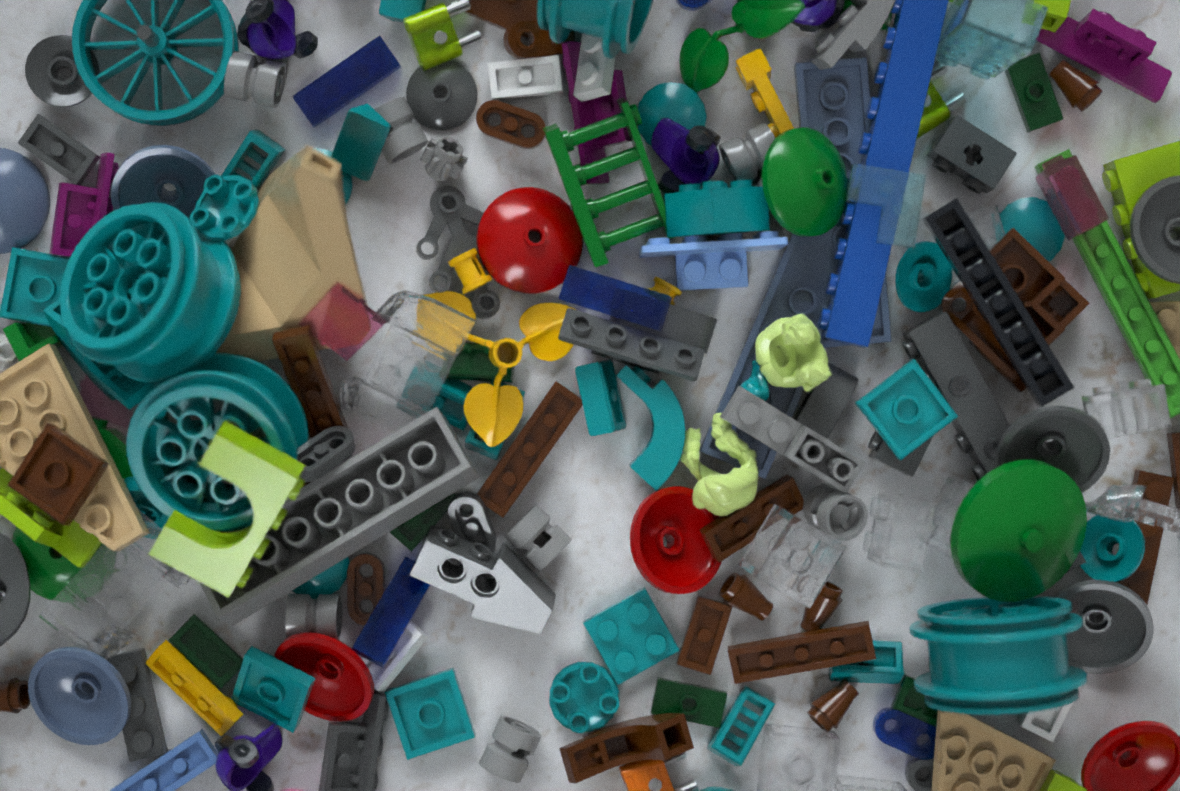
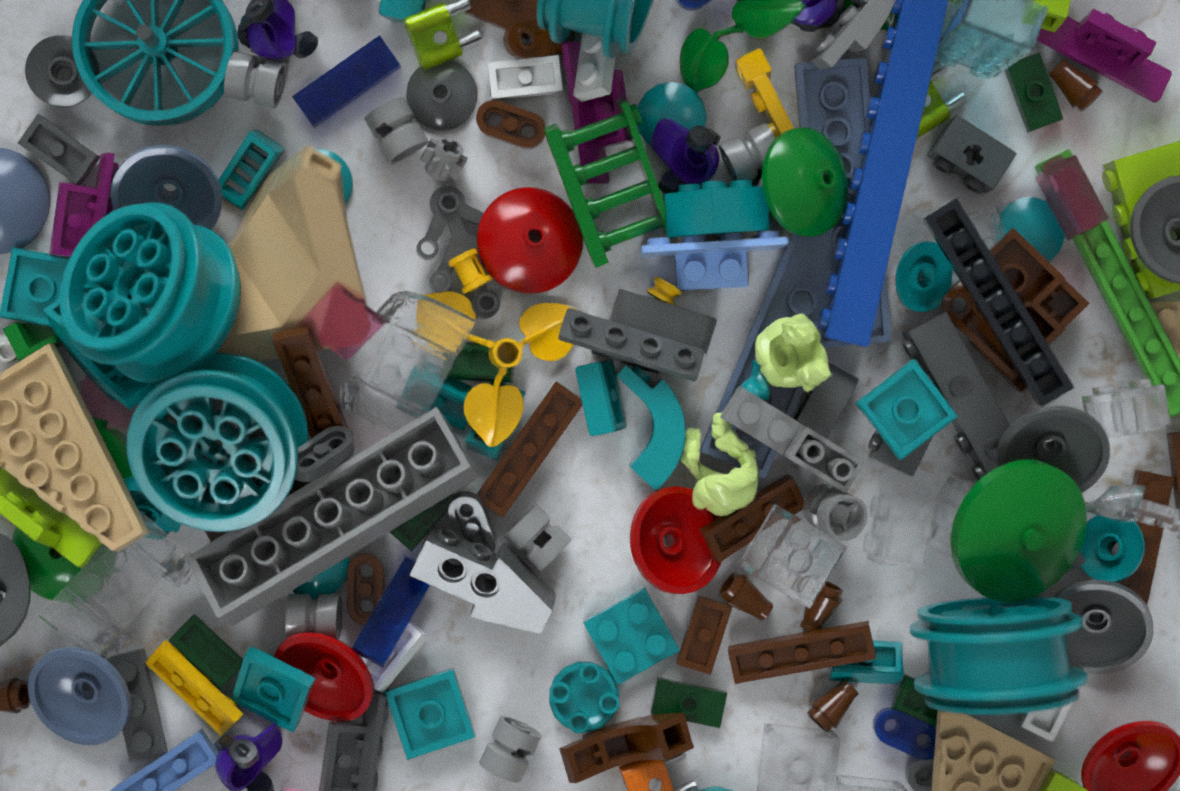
reddish brown plate [8,423,110,526] -> none
lime arch [148,421,305,598] -> none
teal dish [190,175,259,241] -> none
teal slope [331,103,391,181] -> none
clear blue plate [558,265,672,332] -> none
teal slope [707,685,775,766] -> none
clear light blue tile [846,163,926,248] -> none

